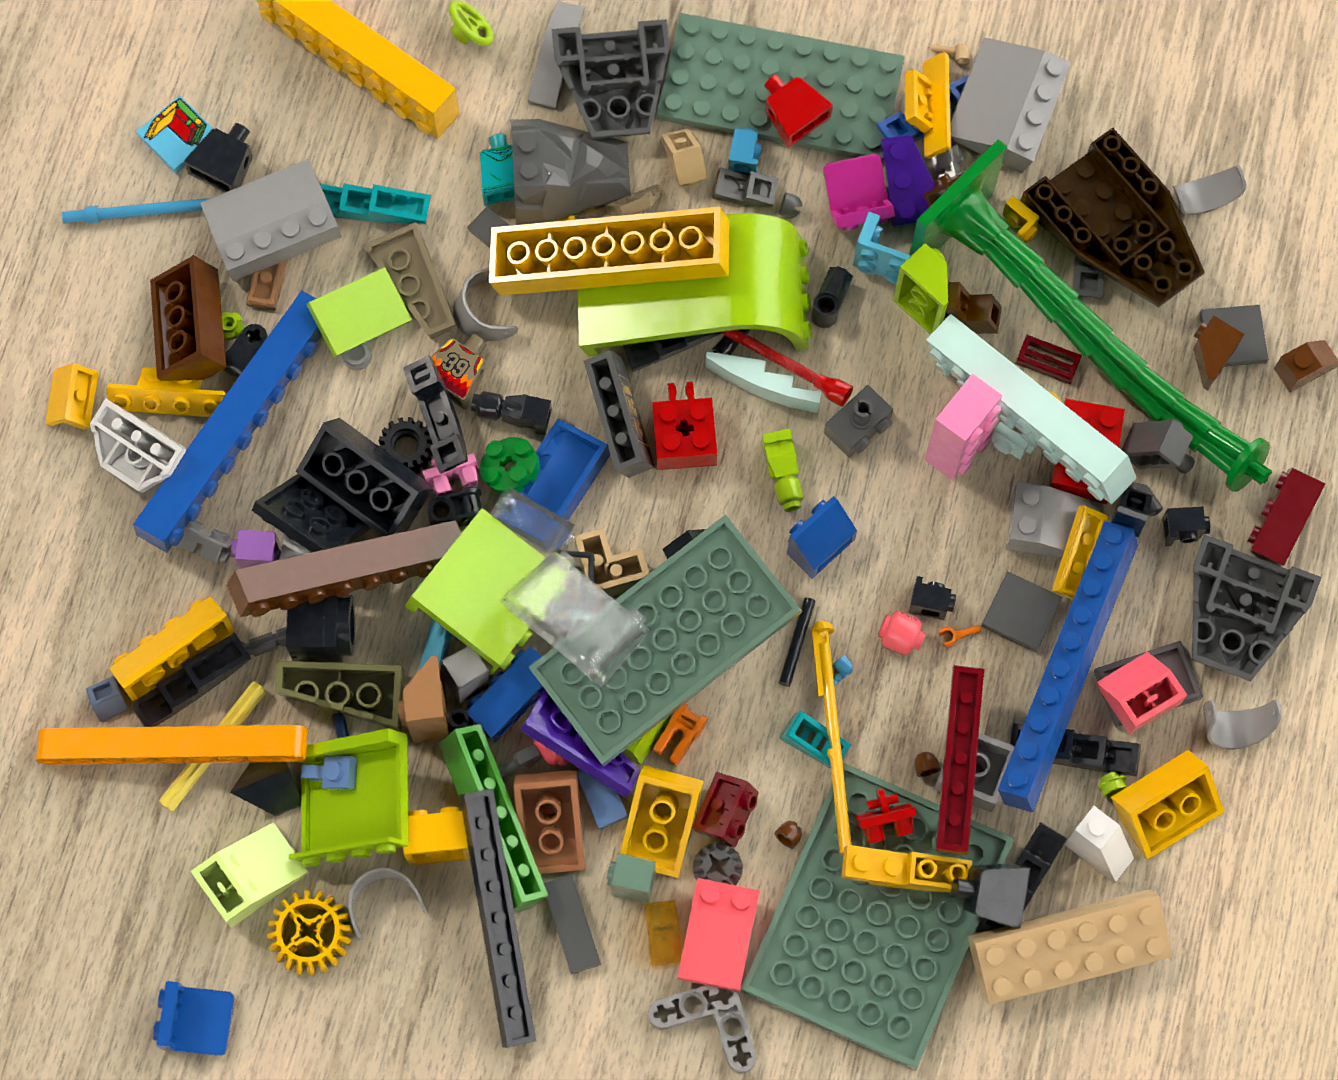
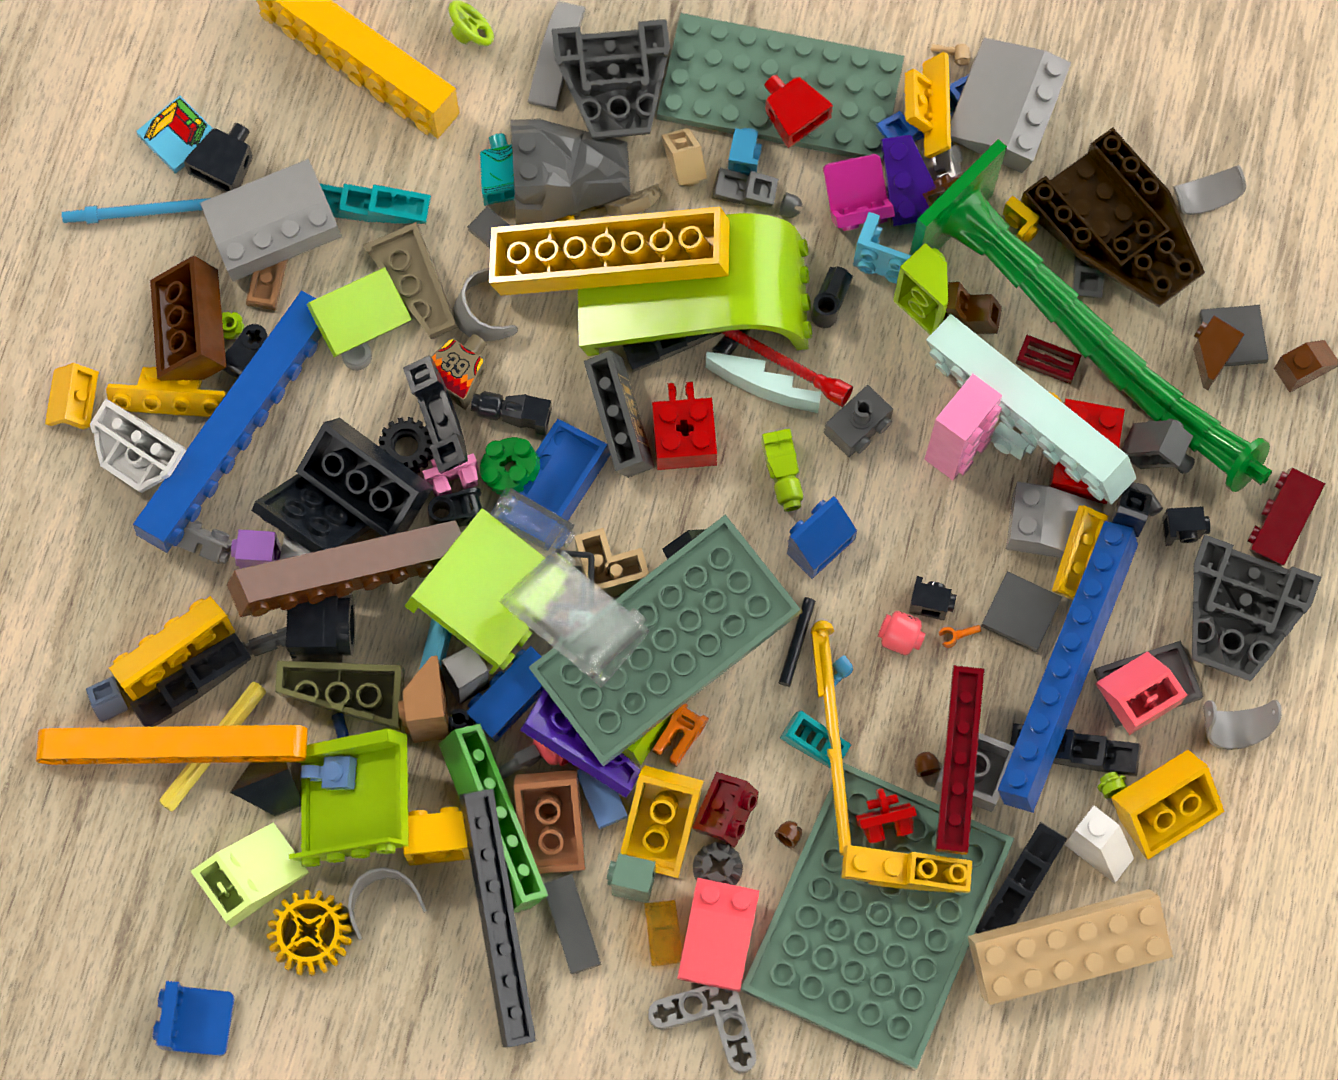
torso [951,863,1030,928] -> none

